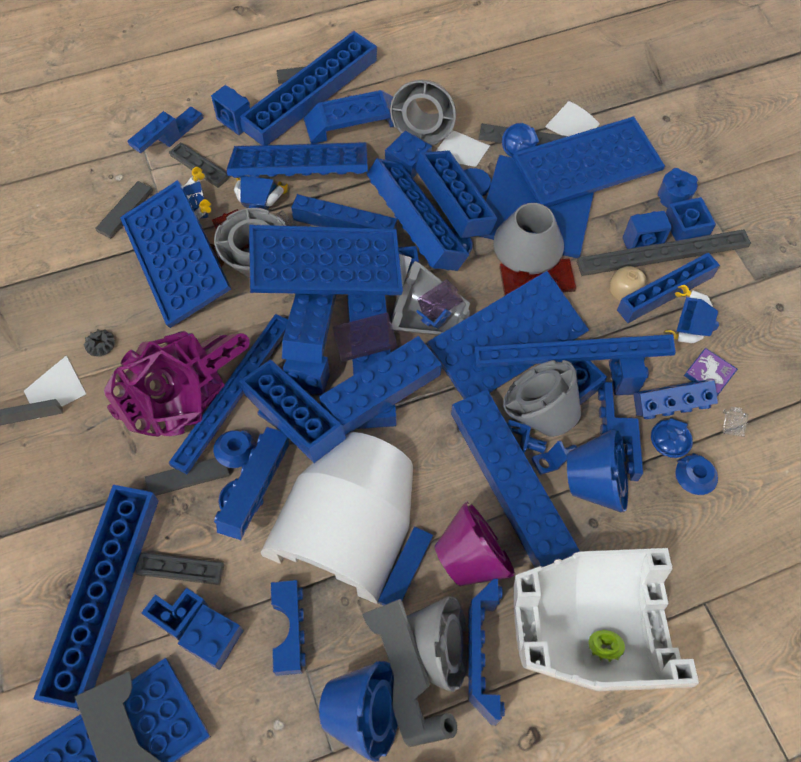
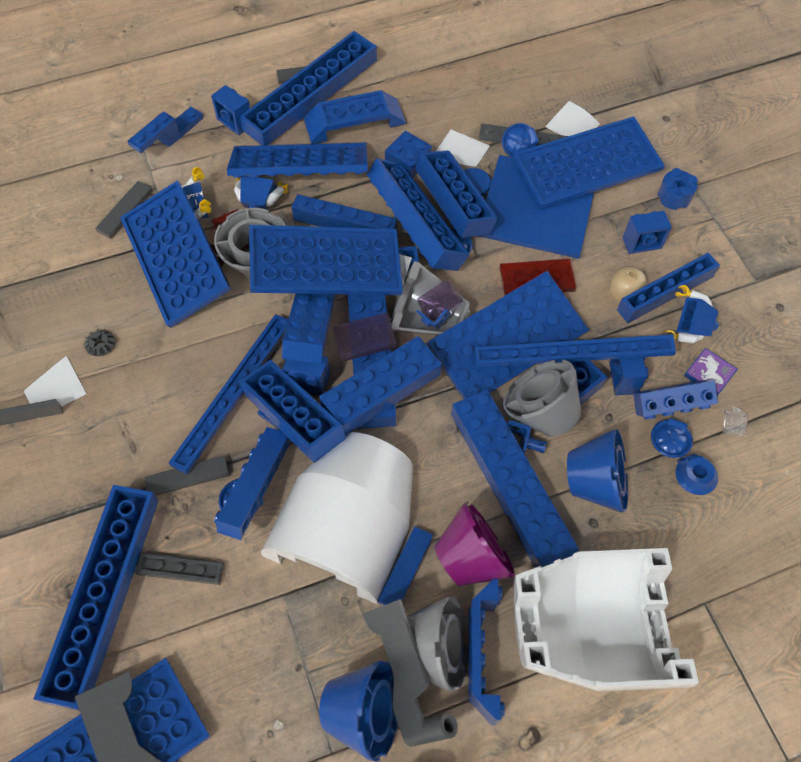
magenta piece [104,331,250,437] -> none
blue brick [141,588,209,641] -> none
dark grey tile [169,142,230,188] -> none
blue brick [177,604,244,671] -> none
blue piece [213,430,257,468] -> none
blue arch [271,580,306,676] -> none
light grey cone [390,80,456,145] -> none
light grey cone [493,203,564,274] -> none
blue bracket [532,441,577,475] -> none
dark grey plate [576,229,751,276] -> none
lime gear [588,630,625,662] -> none
blue bracket [598,382,643,481] -> none
blue brick [666,197,716,241] -> none

